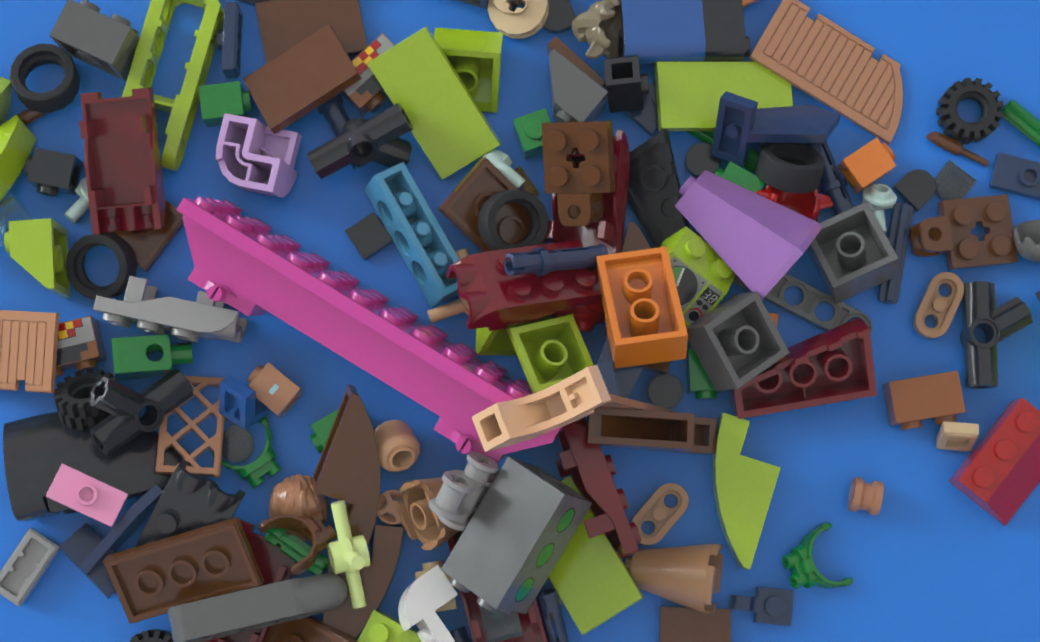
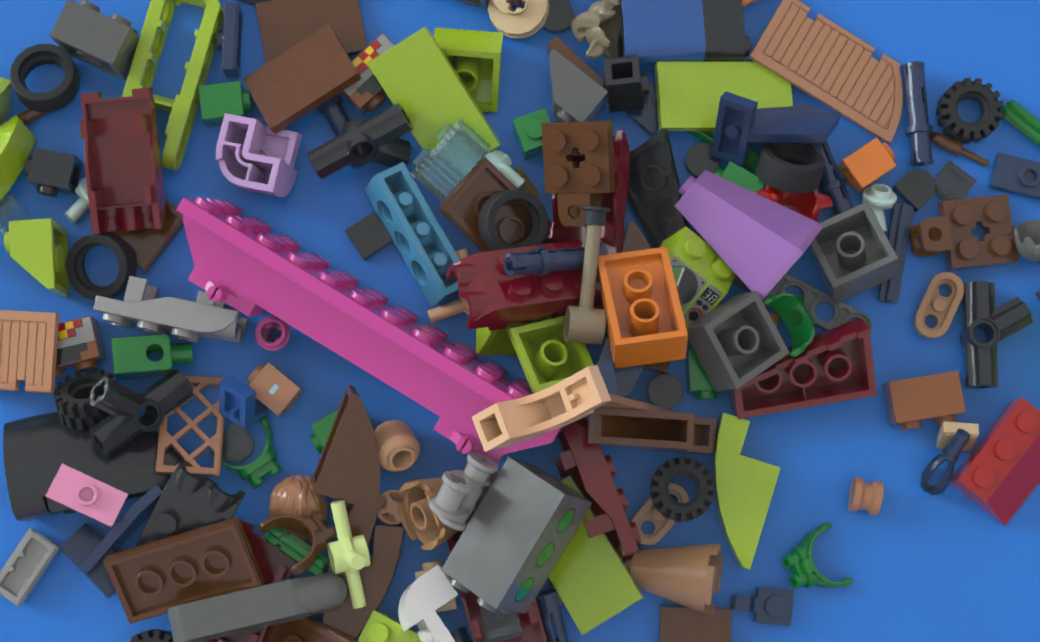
none -> dark pink cone [255,316,290,351]
none -> clear light blue brick [411,119,491,202]
none -> dark tan piece [563,206,610,345]
none -> black tyre [650,456,715,522]
none -> green helmet [762,292,815,358]
none -> dark blue pin [902,61,934,167]
none -> dark blue piece [920,429,970,495]

